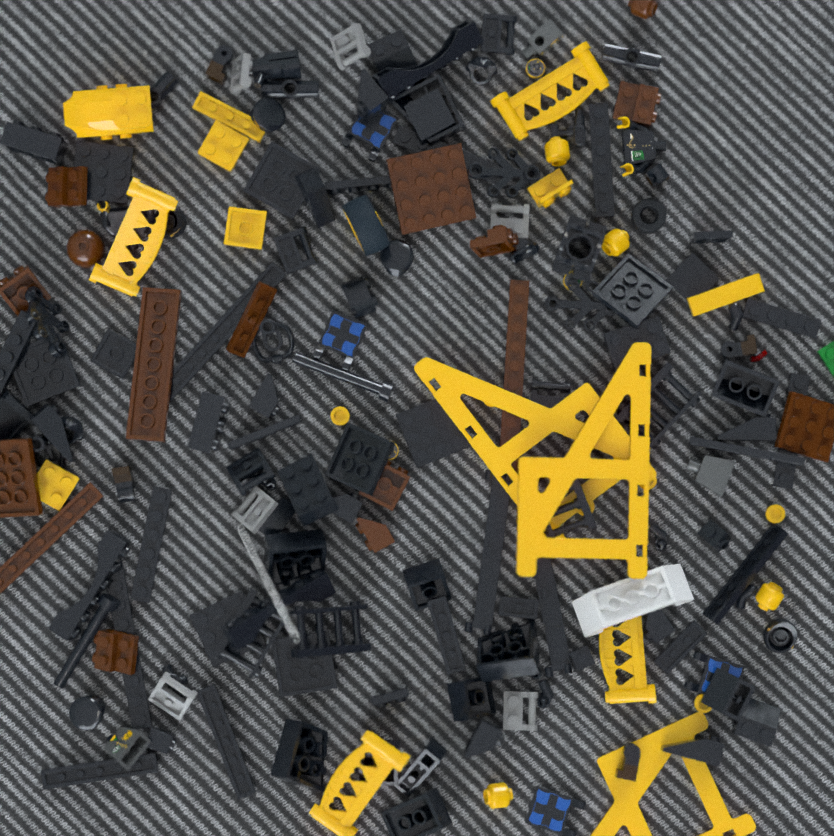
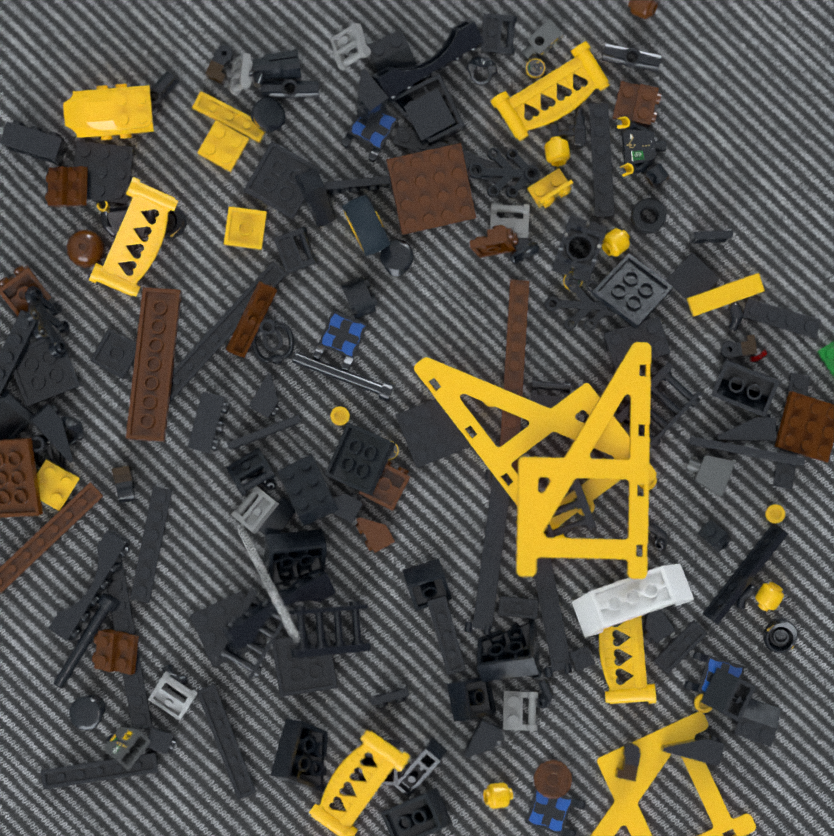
none -> reddish brown tile [534,760,572,799]

